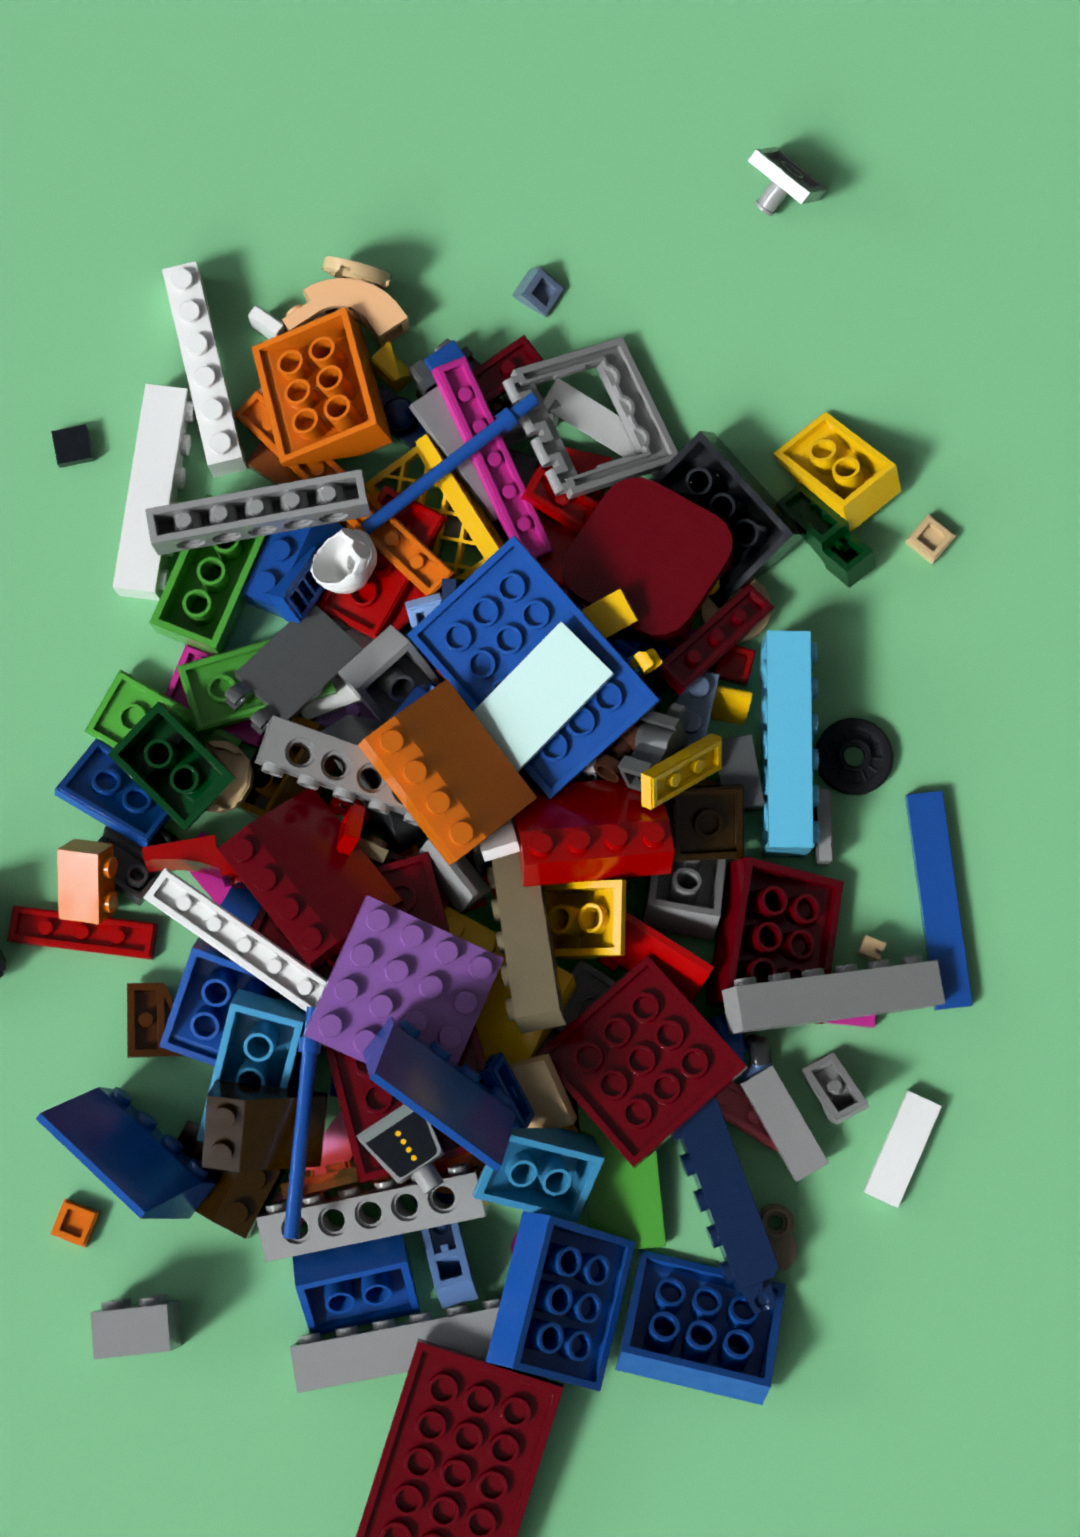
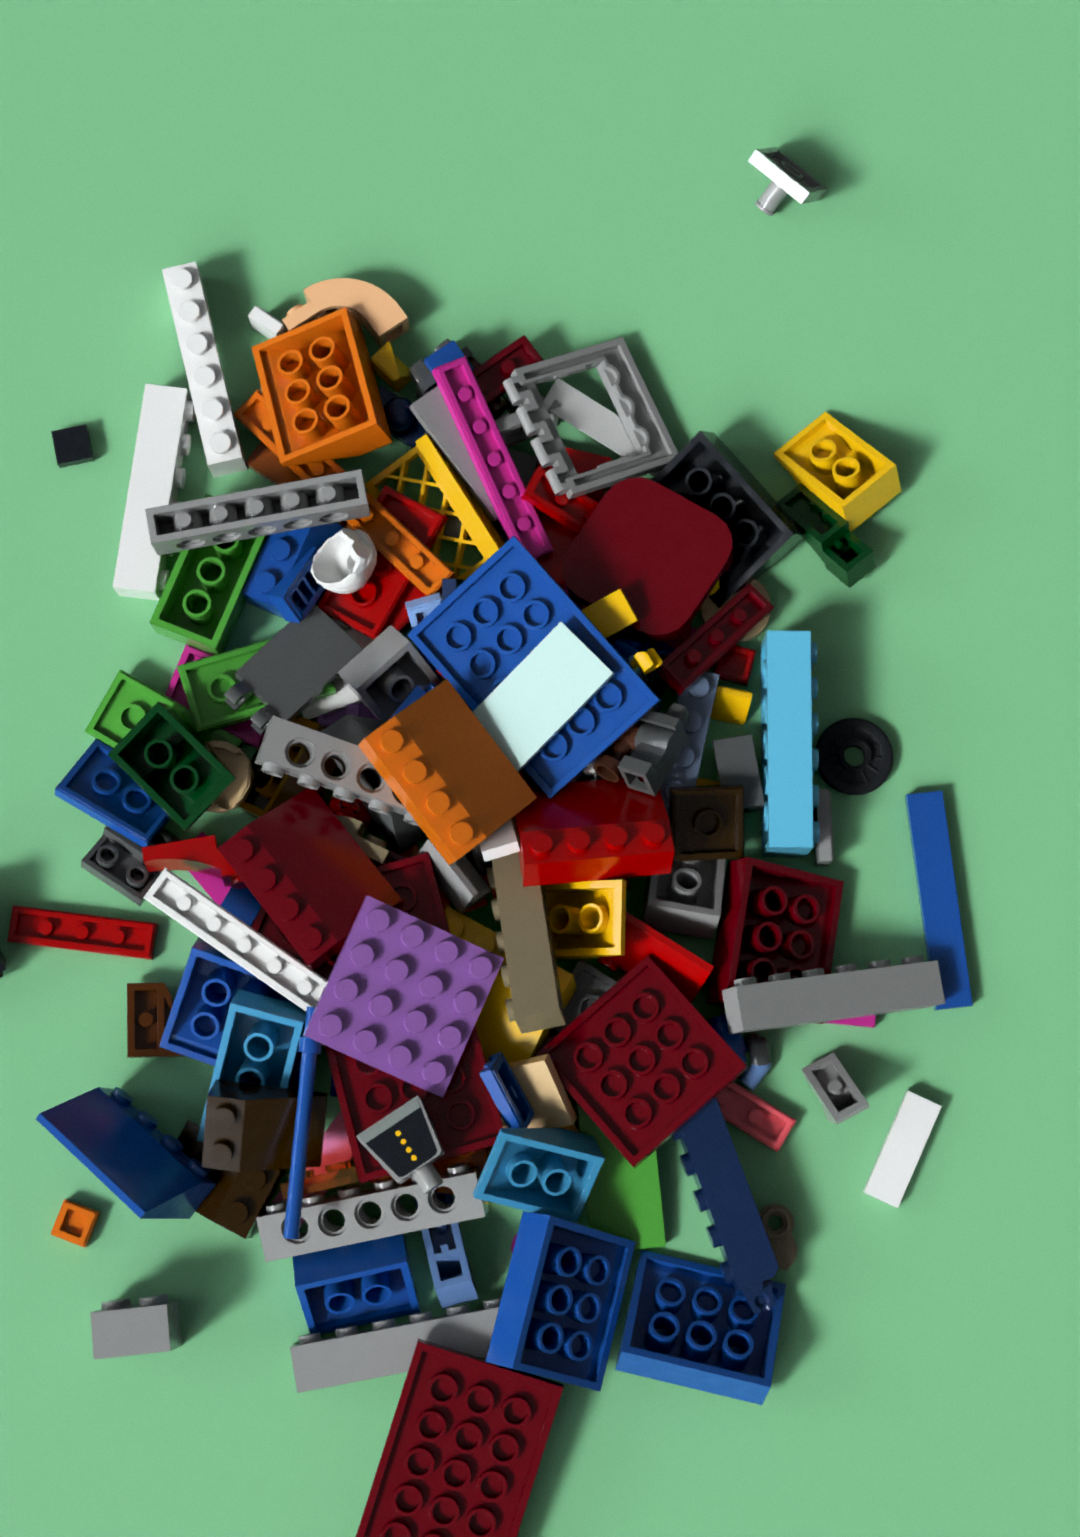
brick [57,839,118,924] -> none
tan tile [322,256,392,289] -> none
red tile [336,803,366,856] -> none
blue bar [361,392,540,535] -> none
blue slope [363,1016,516,1172] -> none
sand blue slope [512,267,565,317] -> none
yellow tile [641,733,722,810] -> none
light grey tile [739,1065,829,1182] -> none
tan piece [856,935,886,961] -> none
tan tile [905,514,956,564] -> none

